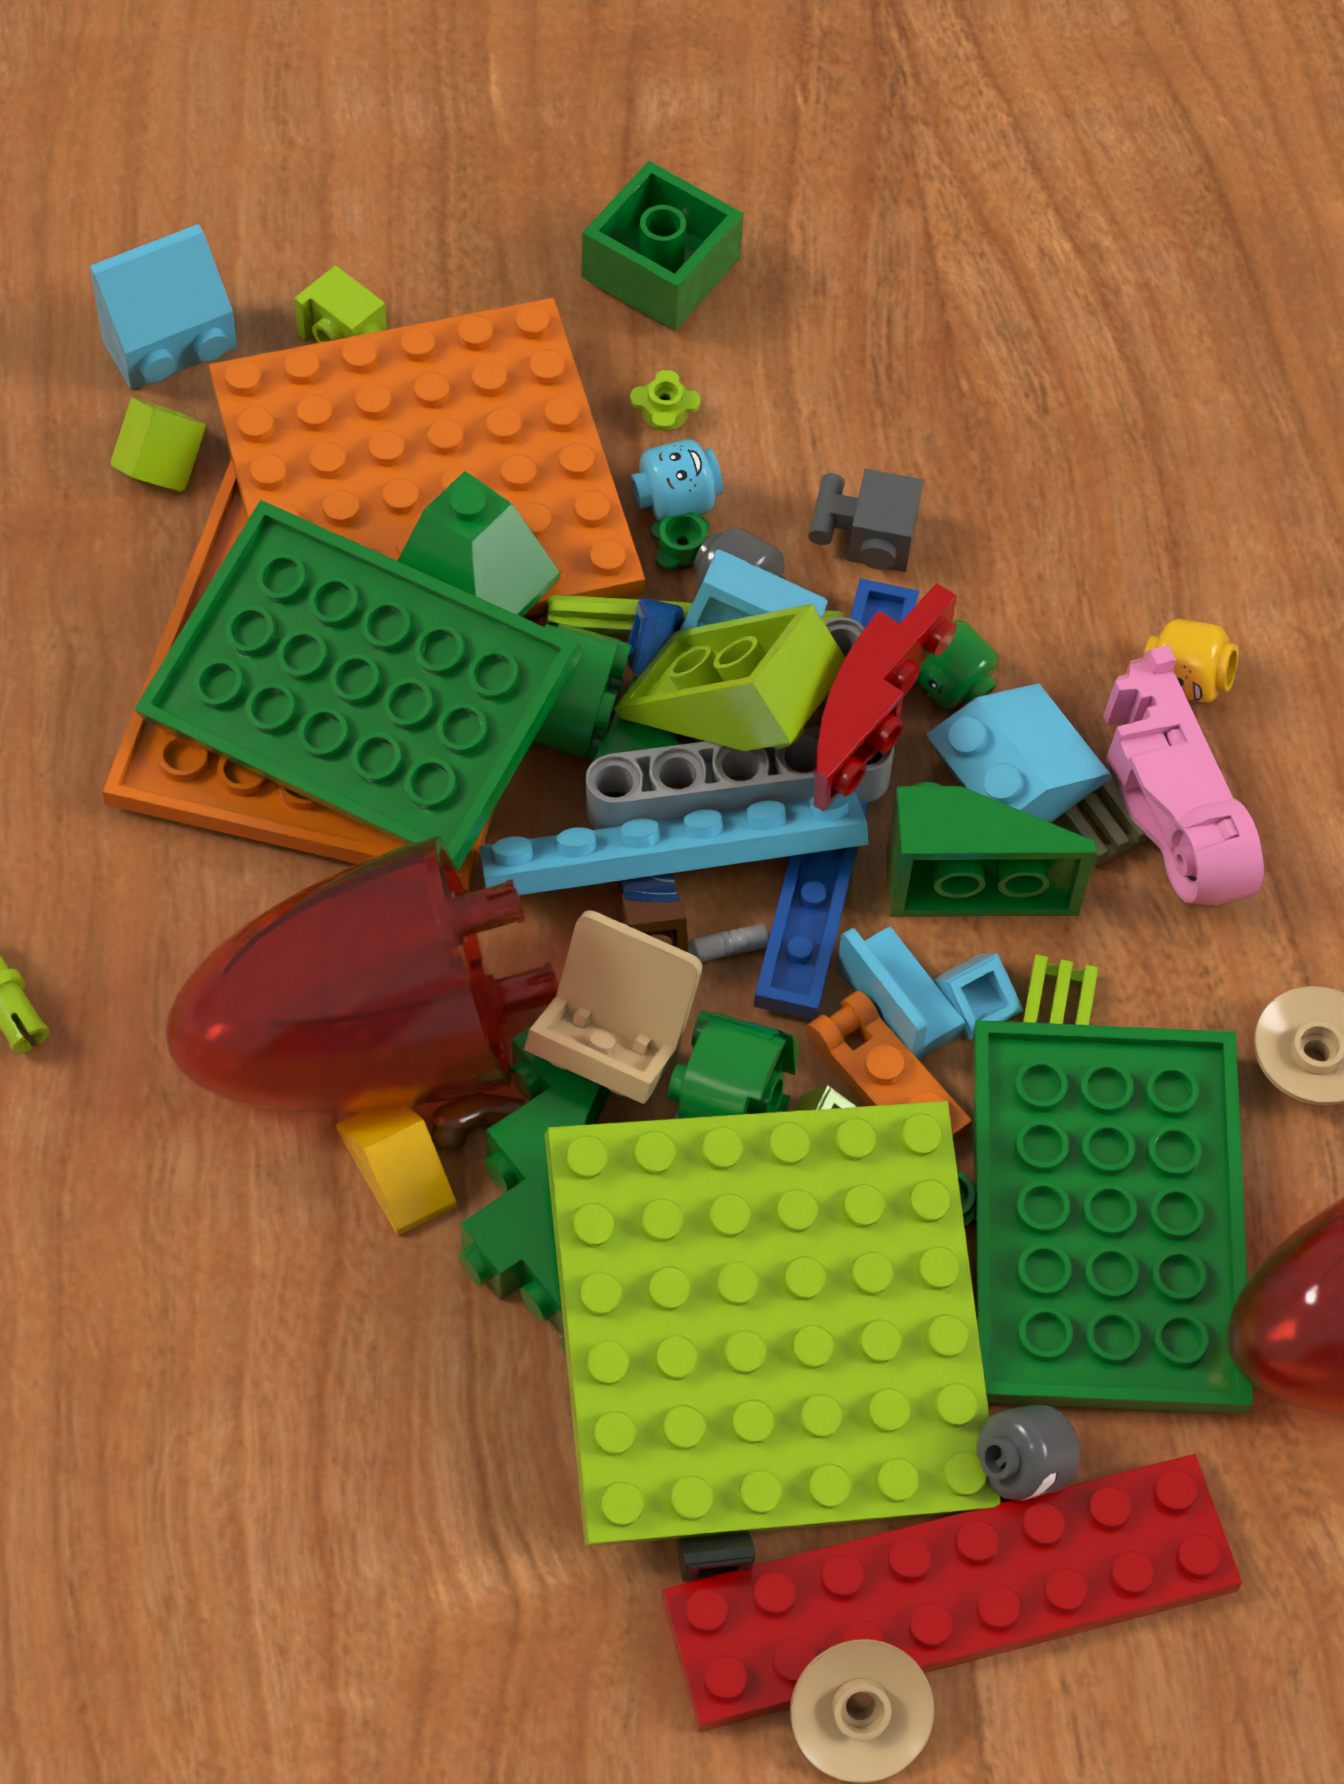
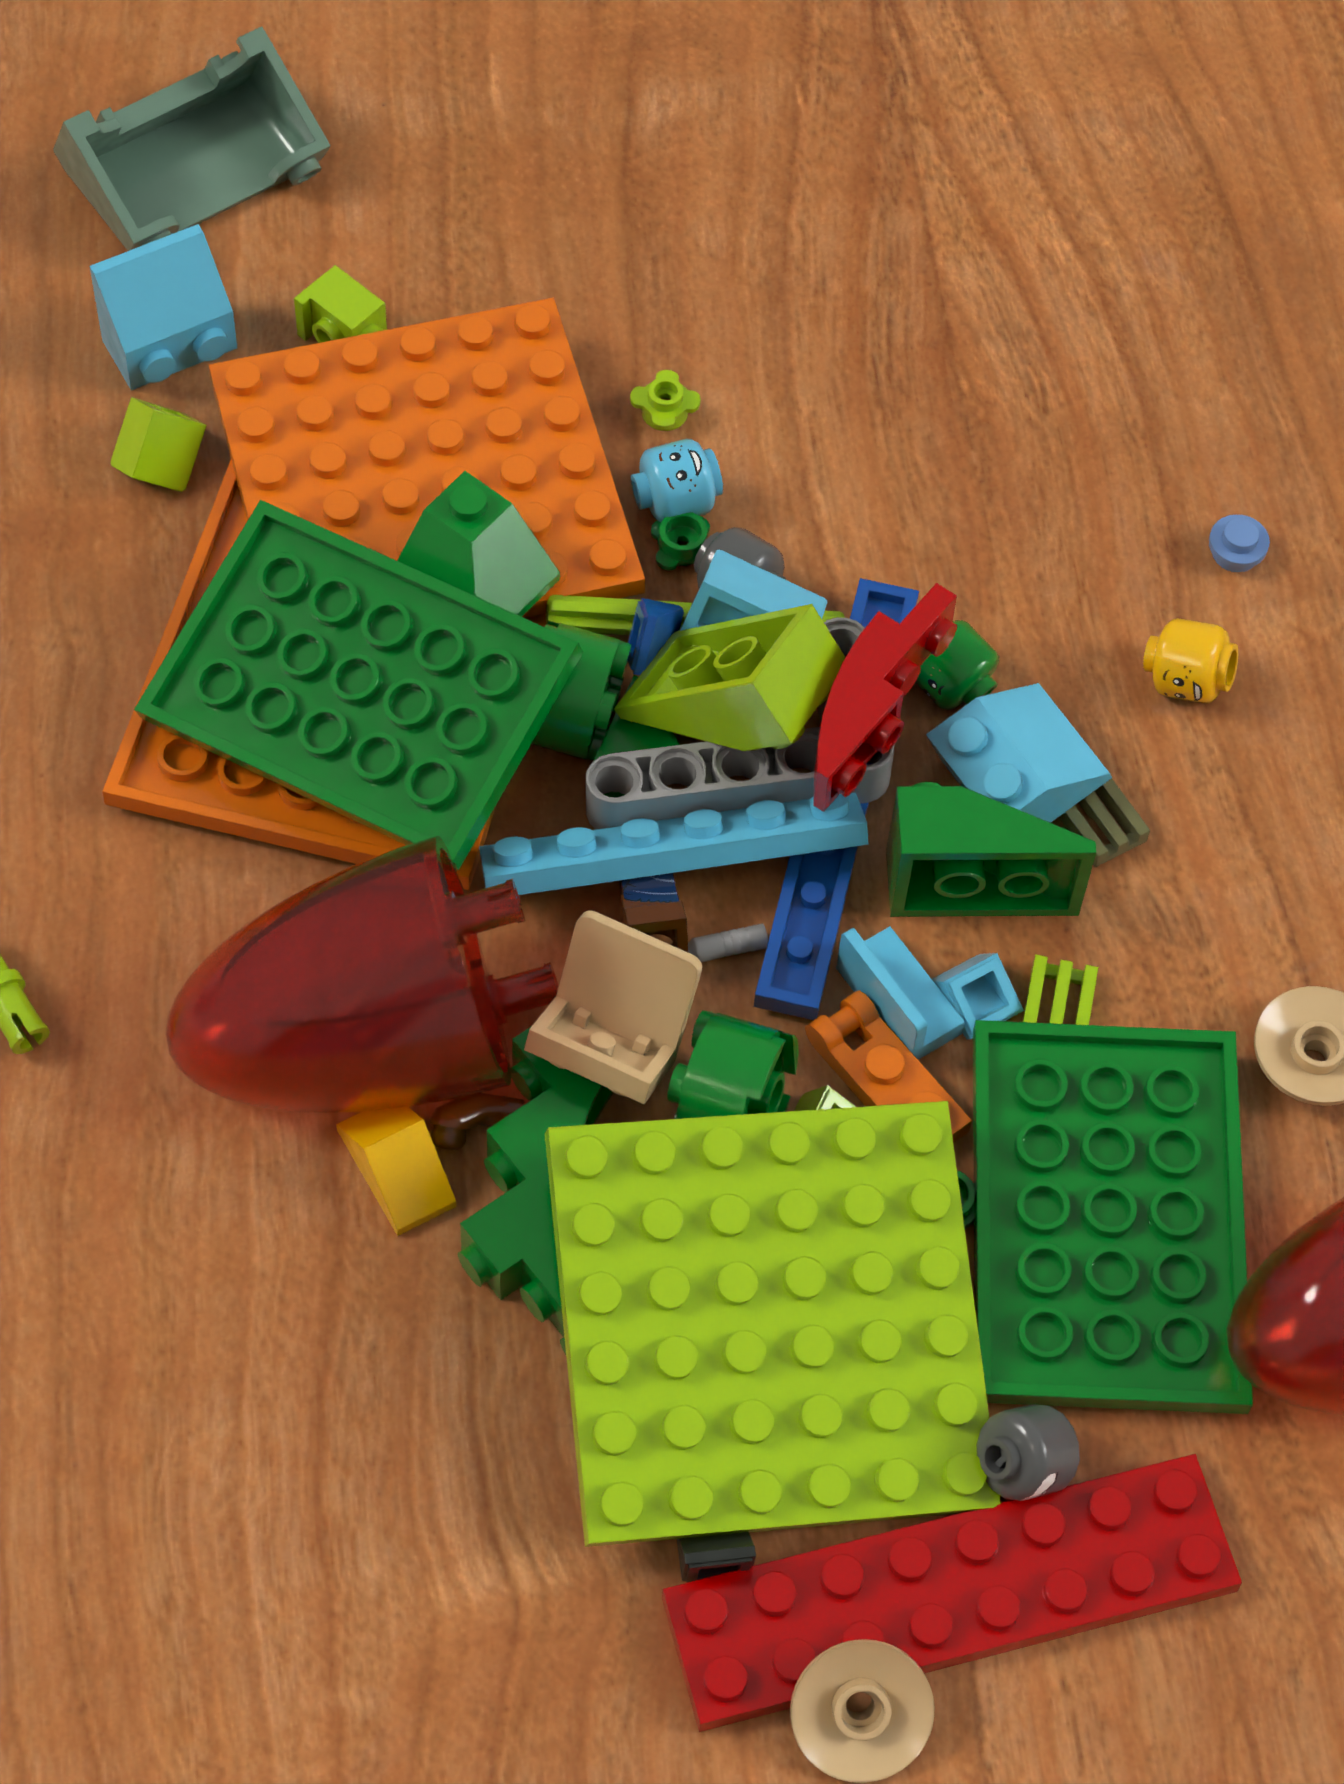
green brick [581,160,744,331] -> none
dark grey brick [808,469,924,572] -> none
bright pink piece [1103,645,1264,906] -> none
none -> sand green windscreen [53,26,331,251]
none -> medium blue plate [1209,515,1270,572]

